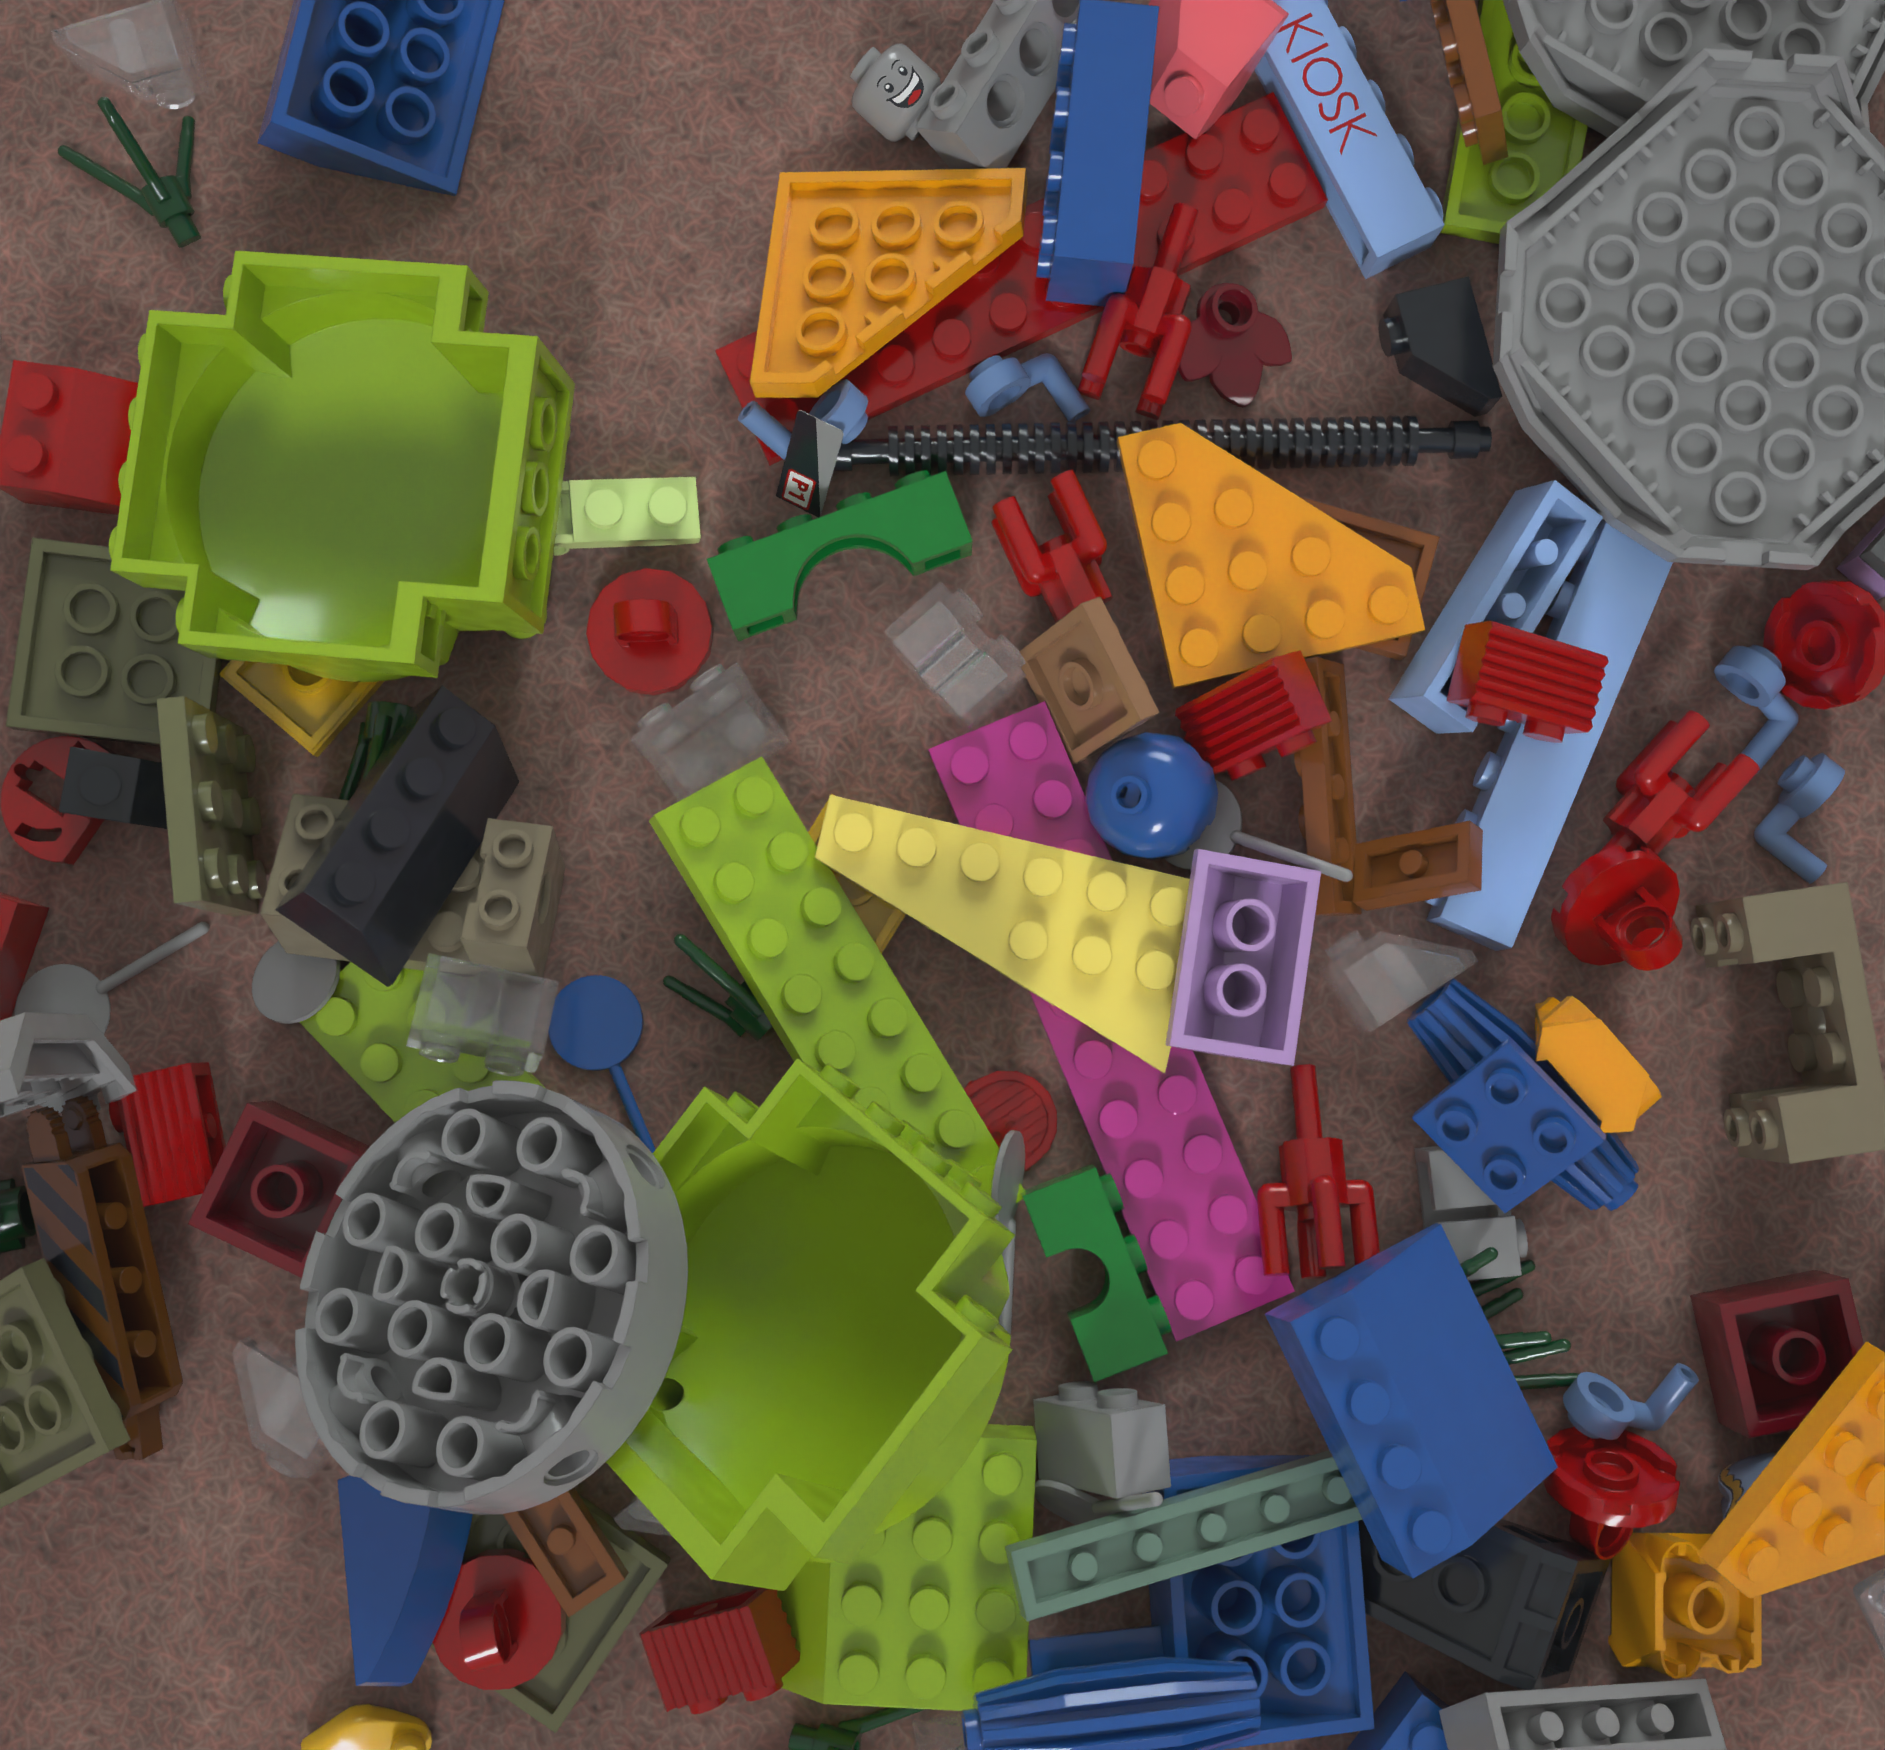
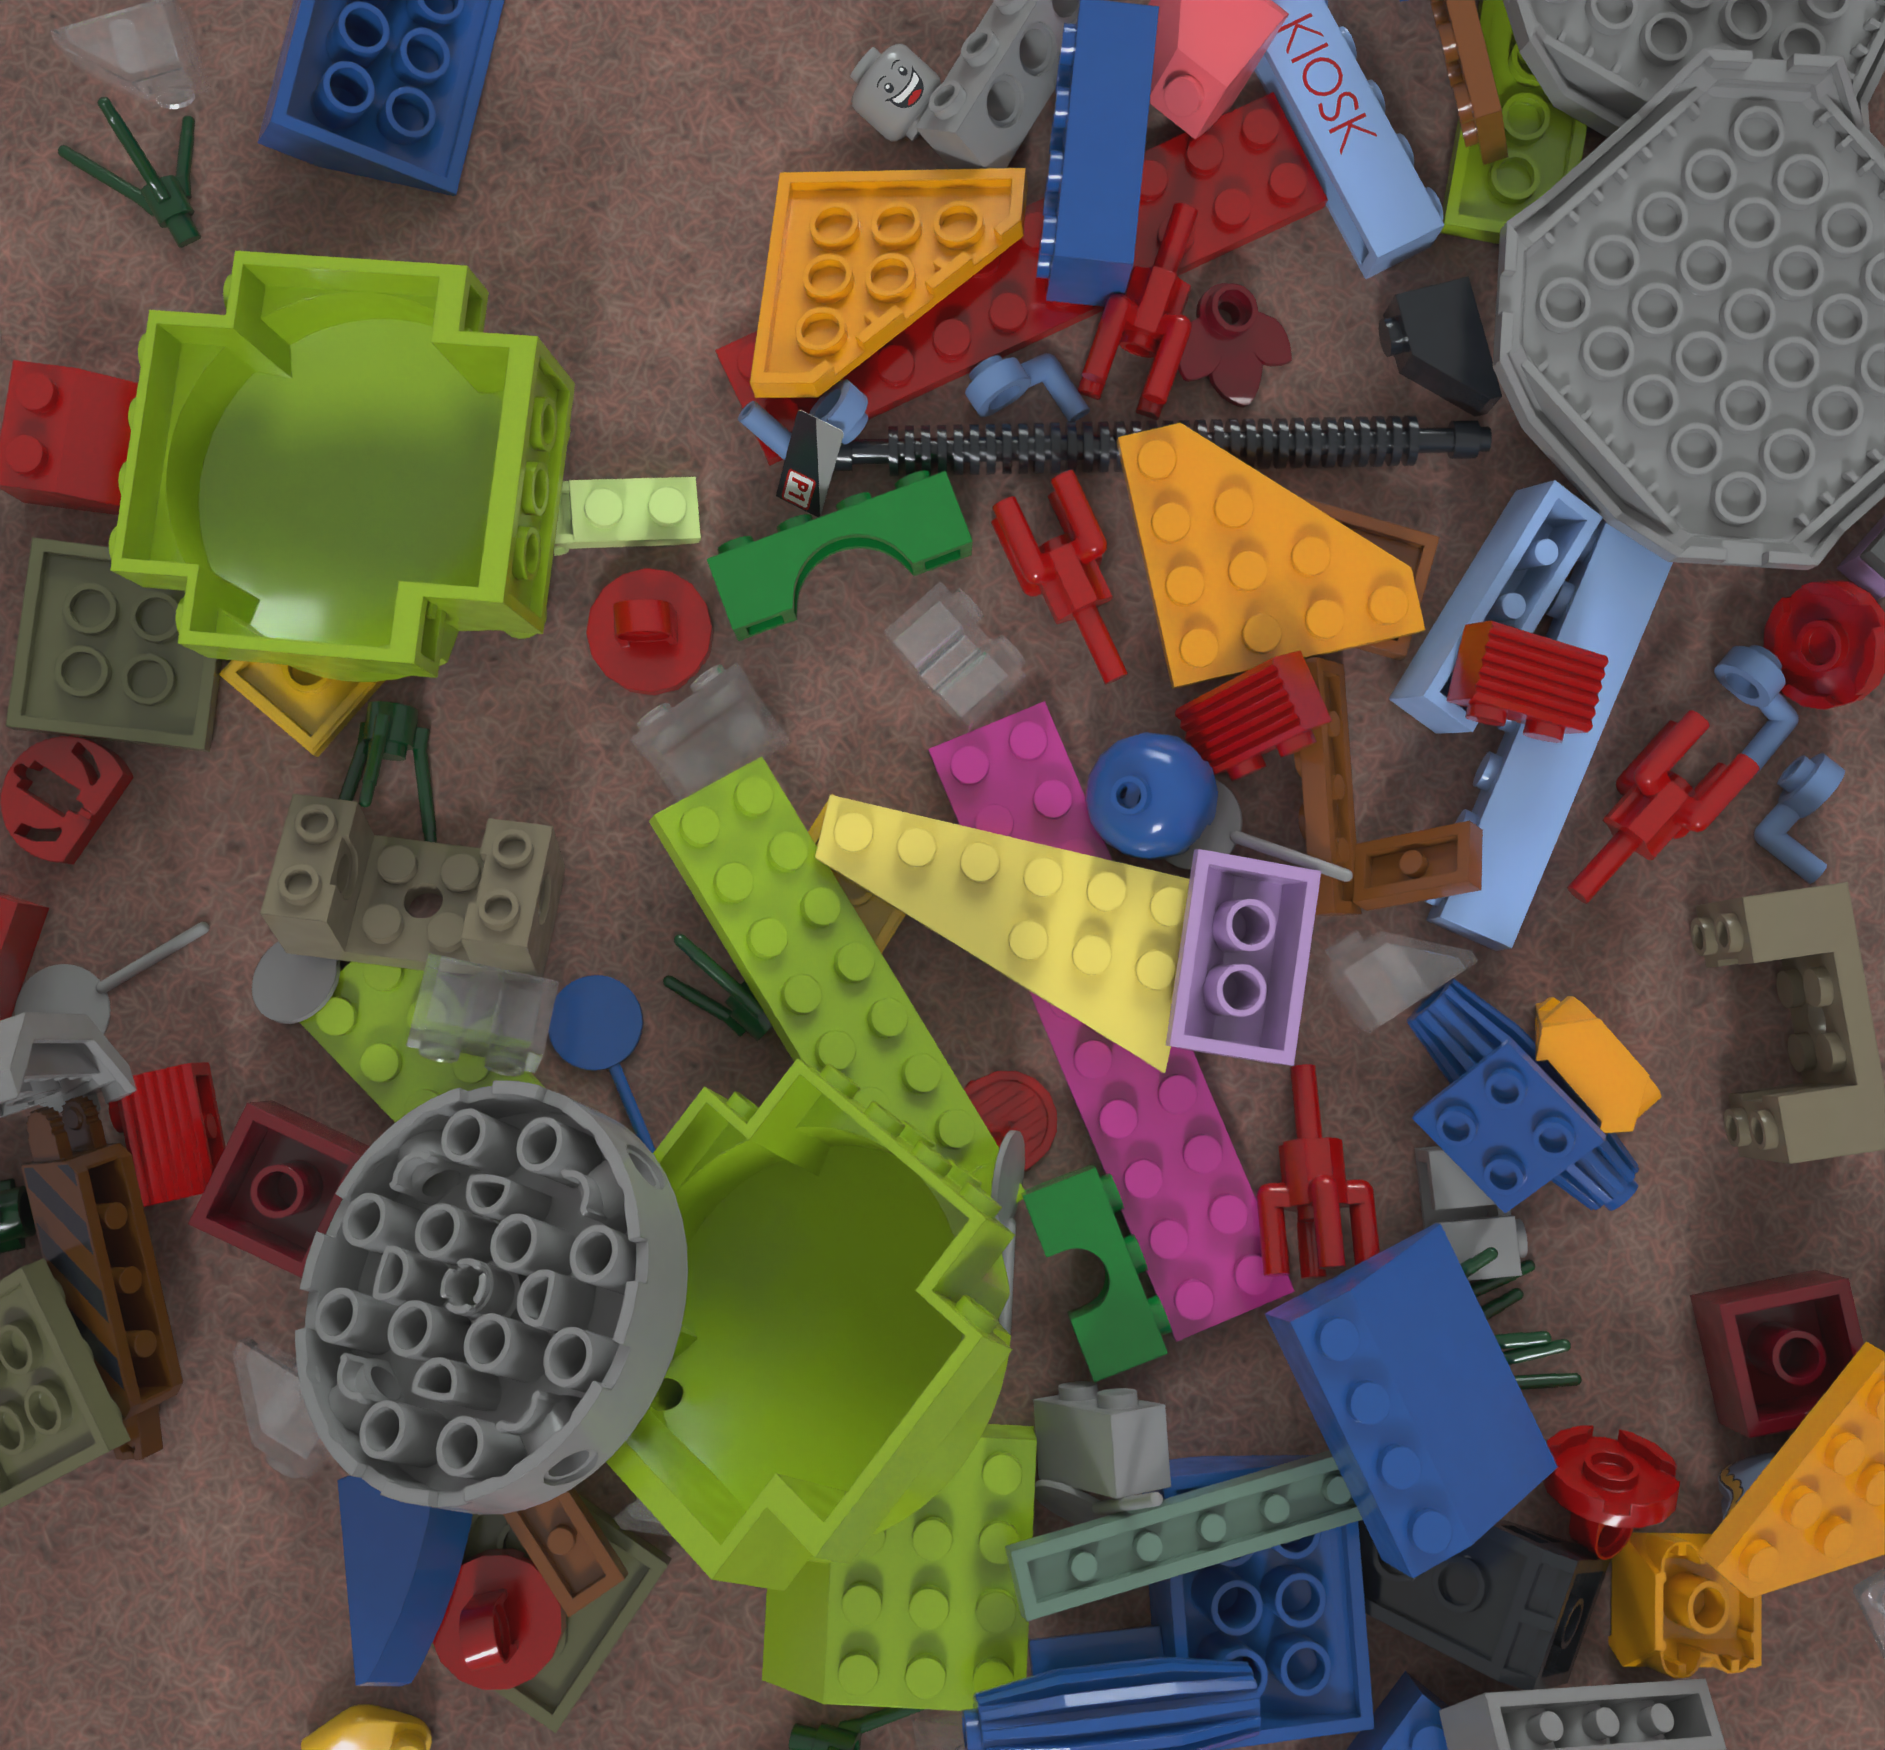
black slope [59,746,167,829] -> none
olive plate [157,696,267,917] -> none
black slope [275,685,519,987] -> none
red brick [639,1588,800,1715] -> none
medium nougat plate [1015,597,1159,766] -> none
red tile [1551,845,1683,971] -> none
medium blue plate [1563,1363,1699,1440] -> none

